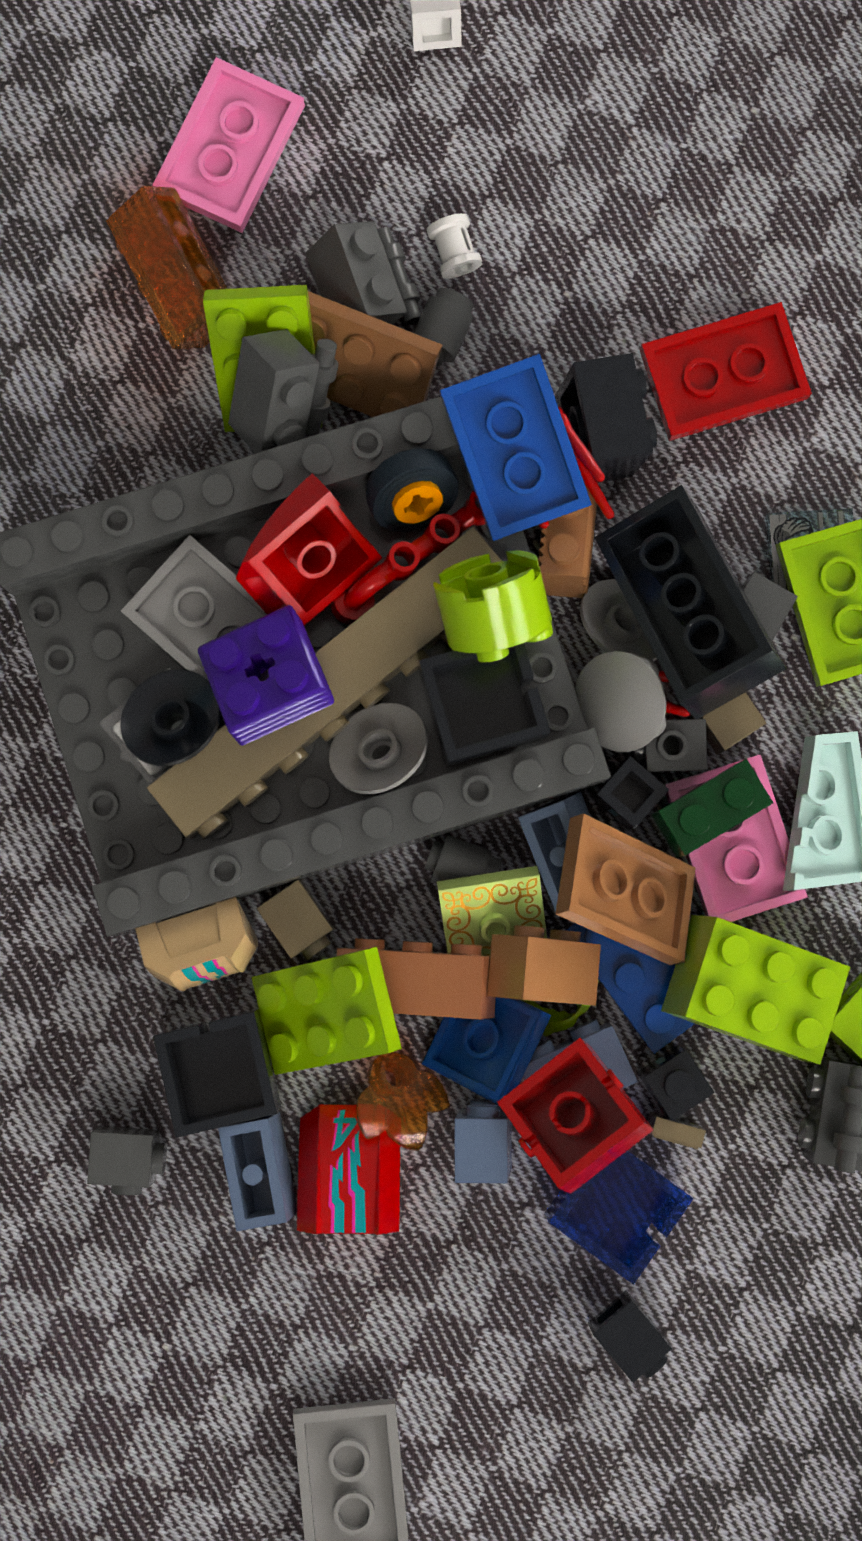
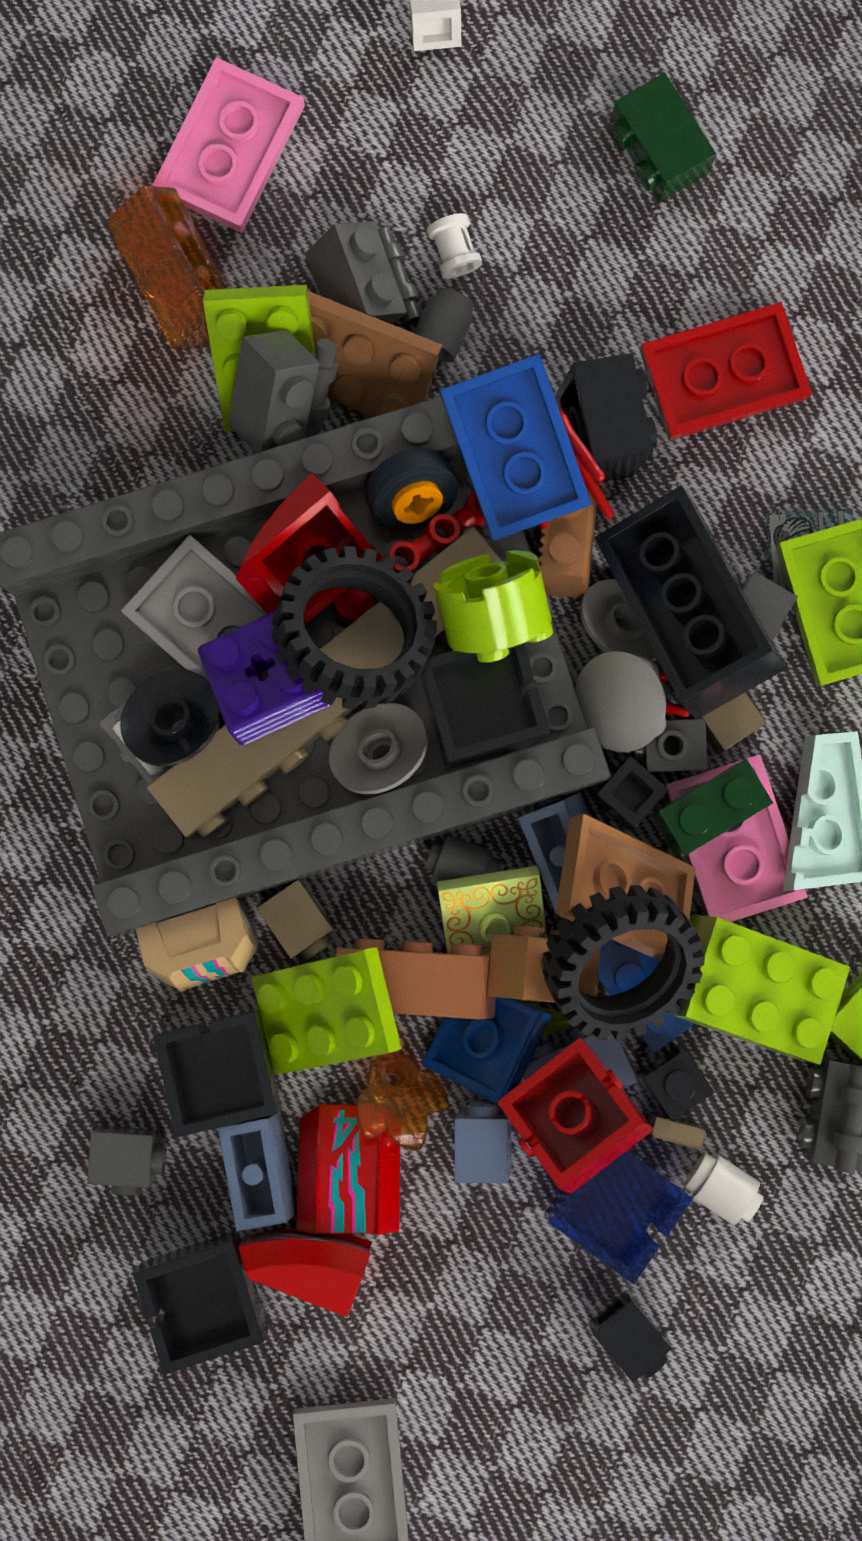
none -> black piece [133,1231,269,1375]
none -> red slope [238,1228,372,1317]
none -> black tyre [272,546,437,709]
none -> black tyre [542,885,705,1040]
none -> dark green brick [609,73,717,202]
none -> white brick [684,1152,763,1225]

